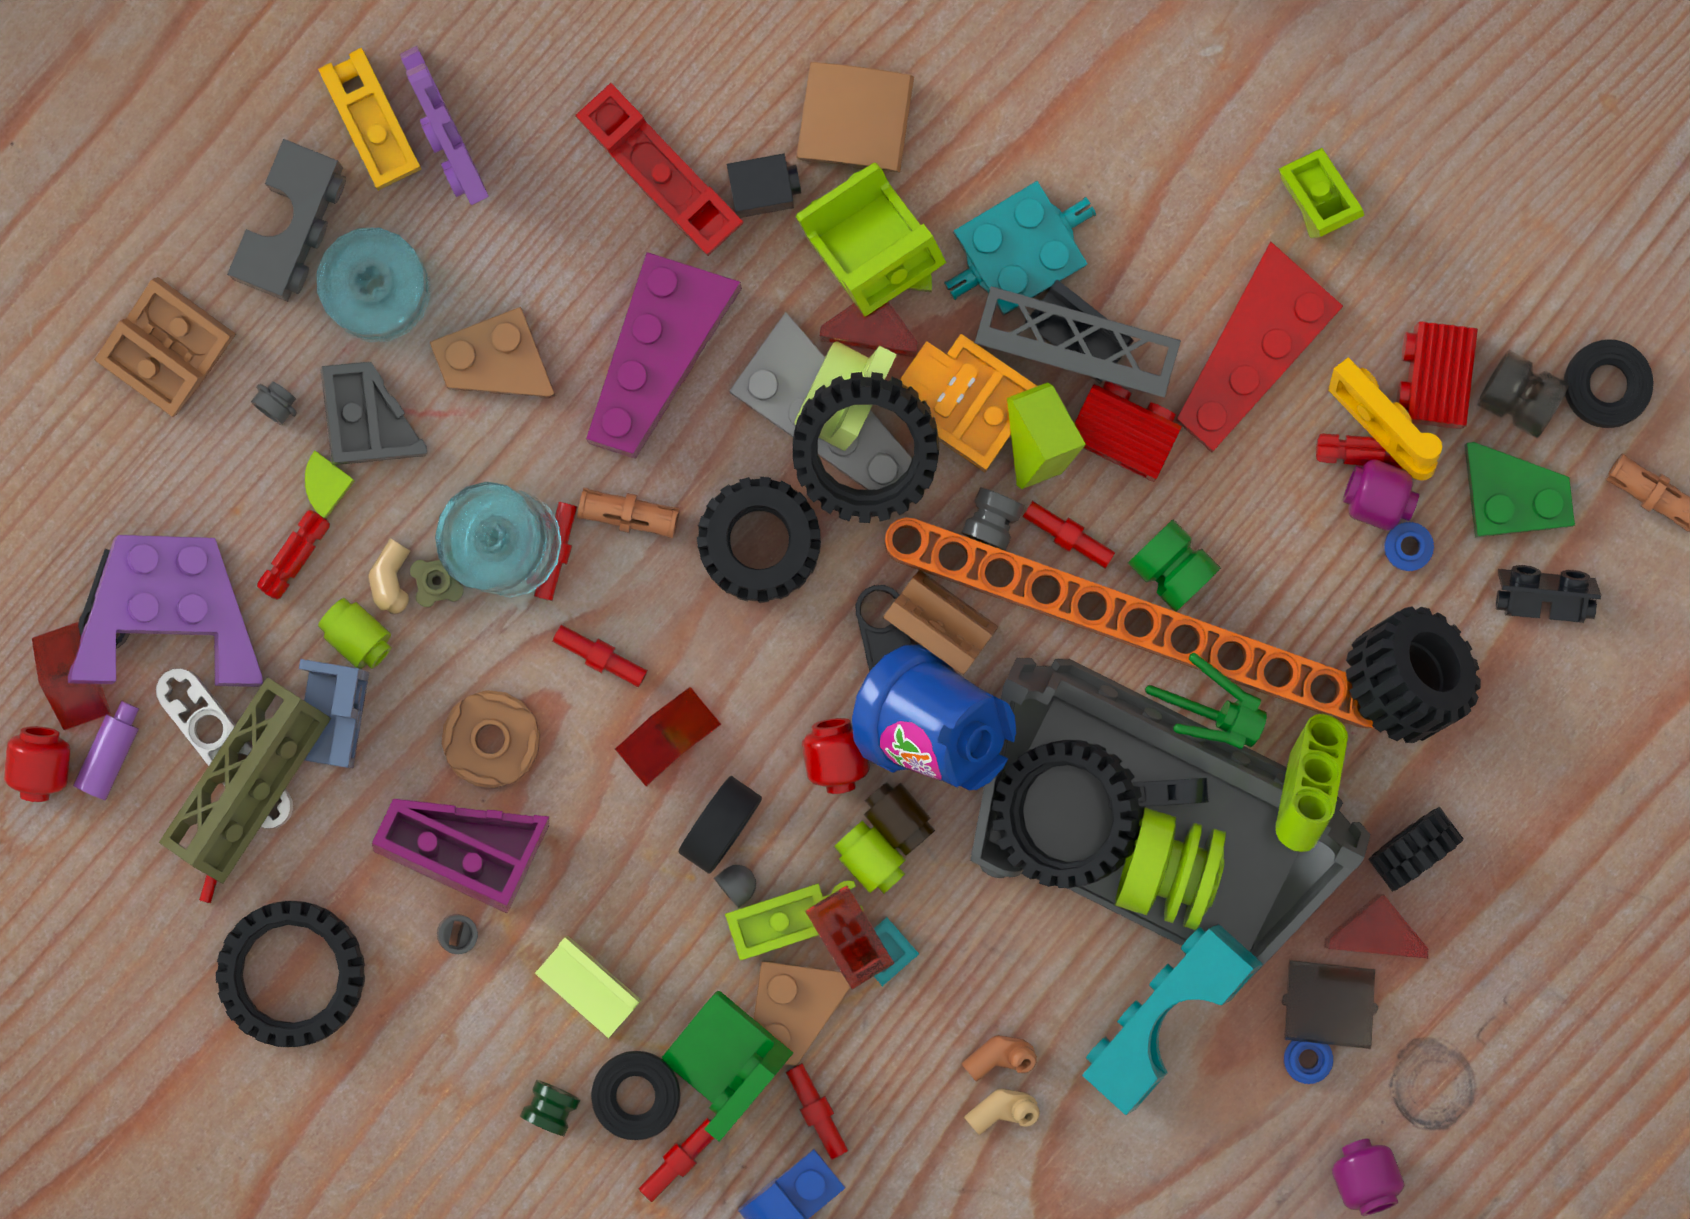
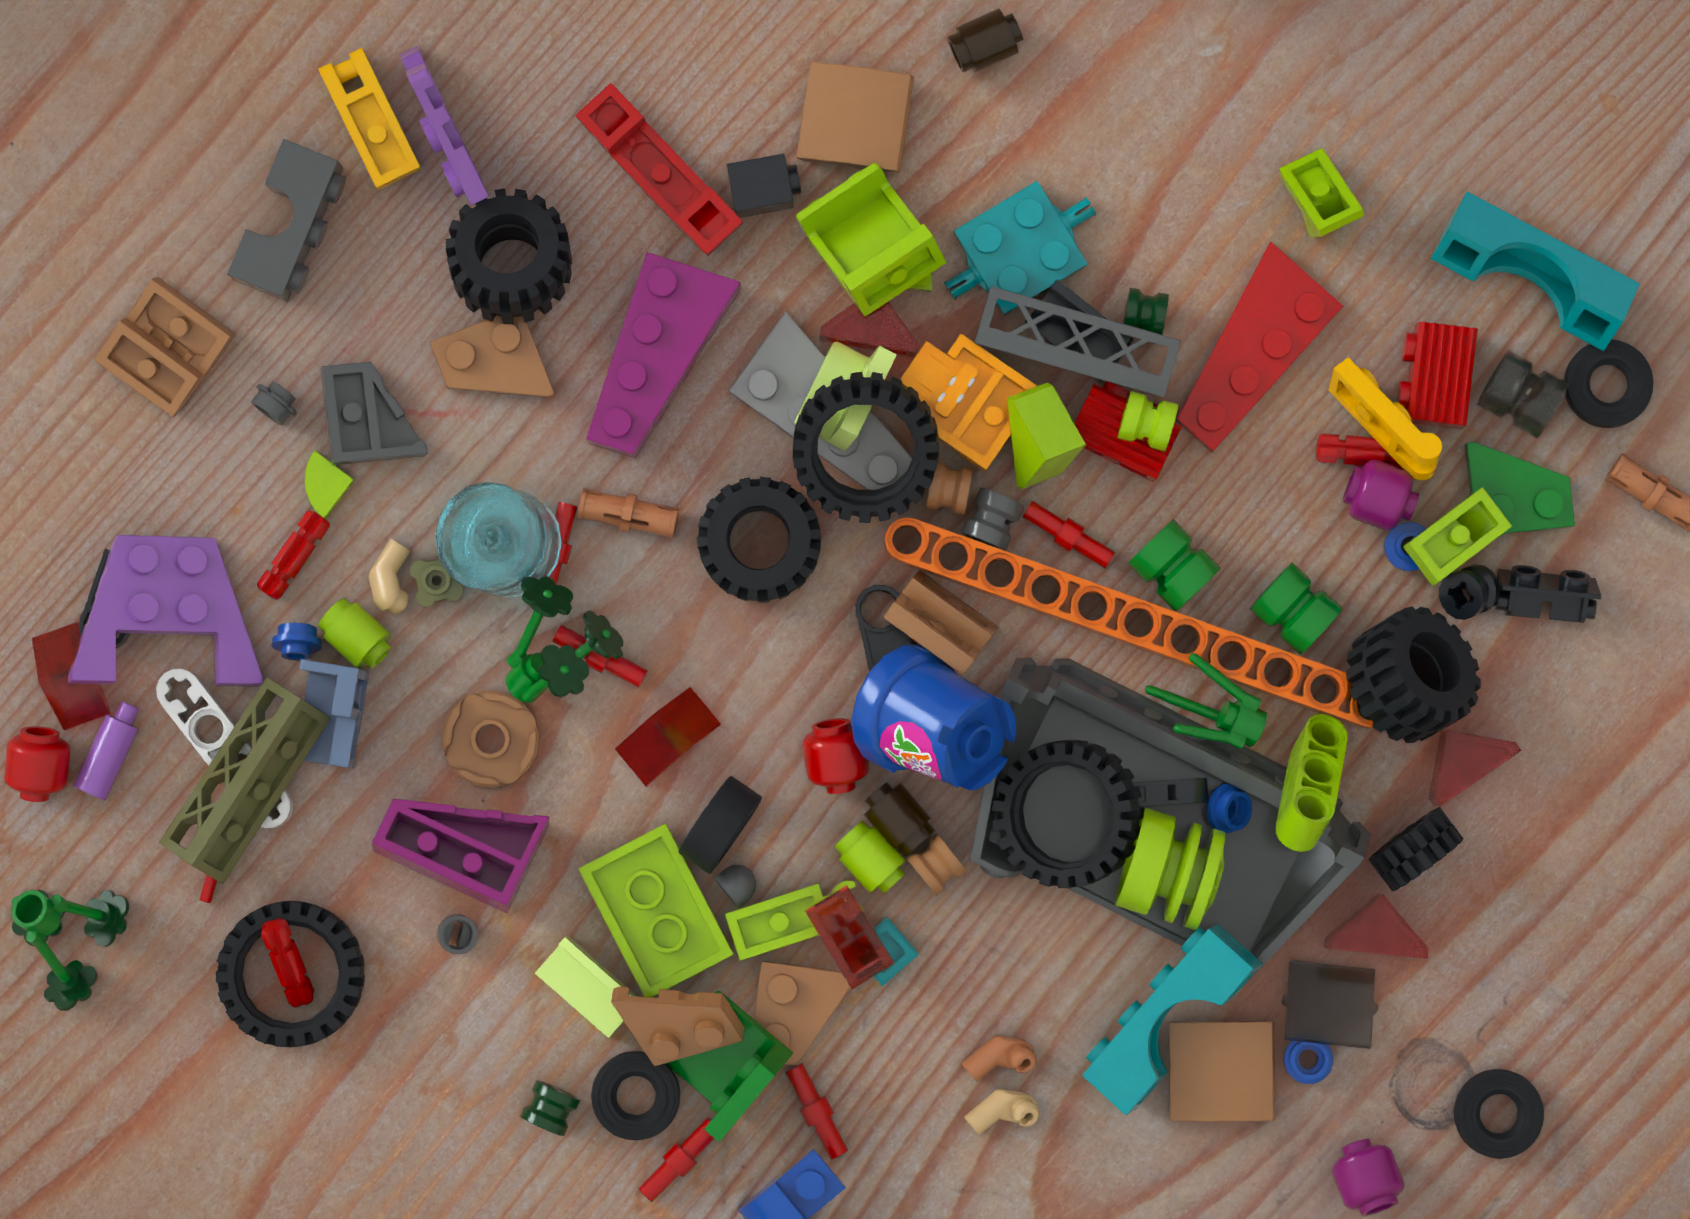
clear light blue wheel [317,228,430,342] -> none
none -> plant [11,890,129,1011]
none -> red axle [261,918,314,1008]
none -> blue plate [272,622,322,661]
none -> black tyre [446,188,572,324]
none -> dark green plant [505,576,623,703]
none -> lime plate [578,823,734,997]
none -> medium nougat wing [611,987,745,1066]
none -> medium nougat wheel [906,834,967,896]
none -> medium nougat wheel [926,462,973,516]
none -> dark brown brick [947,8,1023,73]
none -> lime wheel [1117,391,1179,452]
none -> dark green wheel [1123,287,1169,337]
none -> medium nougat slope [1169,1021,1275,1122]
none -> blue plate [1207,784,1252,833]
none -> green wheel [1249,562,1343,655]
none -> lime slope [1403,487,1512,586]
none -> clear red slope [1428,729,1522,807]
none -> teal arch [1430,191,1640,351]
none -> black wheel [1439,564,1500,620]
none -> black tyre [1454,1069,1544,1159]

